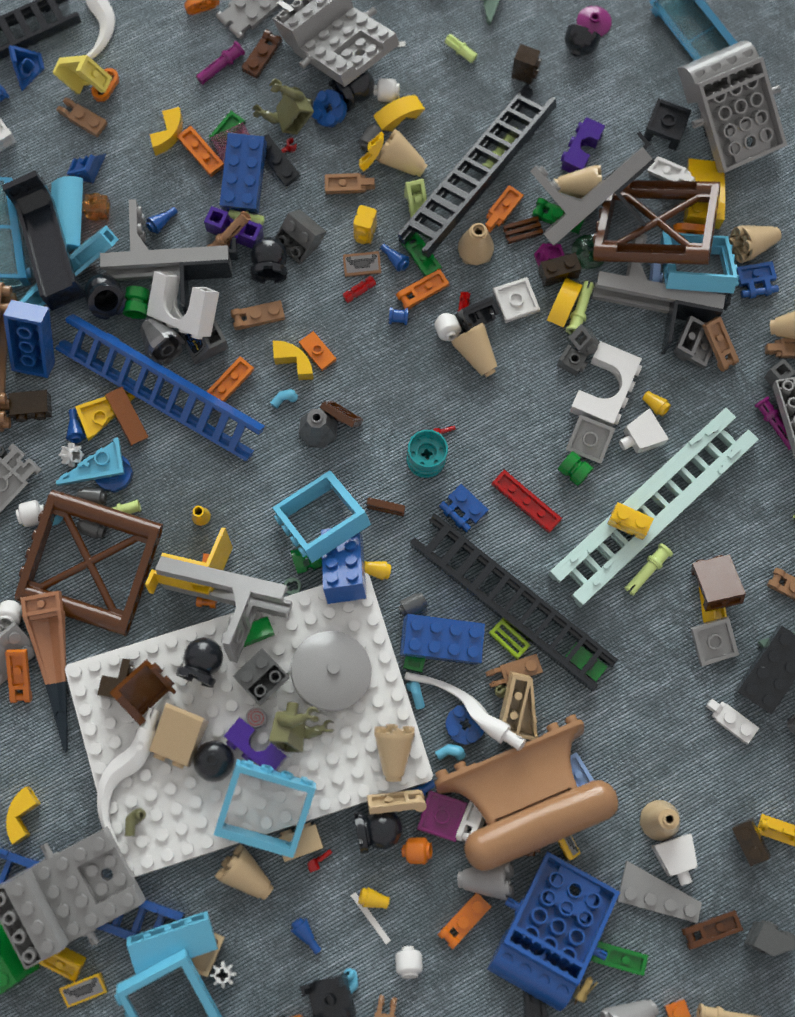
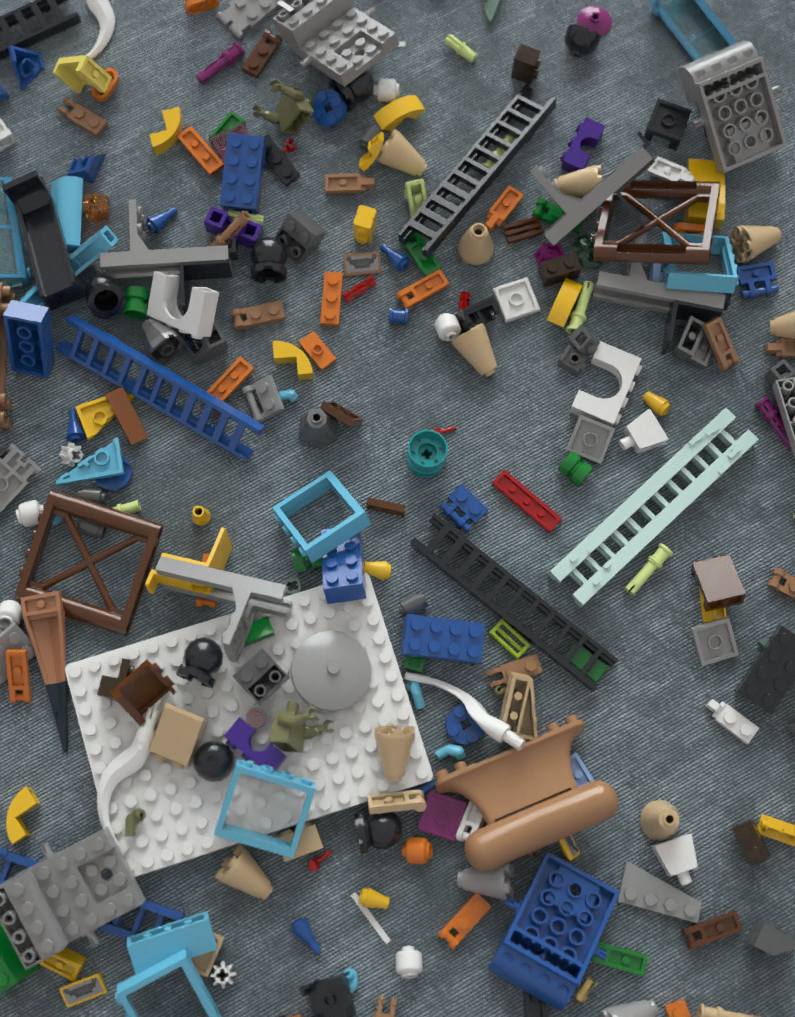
dark brown brick [9,390,52,422] -> none
yellow brick [607,502,654,540] -> none
none -> light grey plate [242,375,284,423]
none -> orange plate [320,271,343,327]

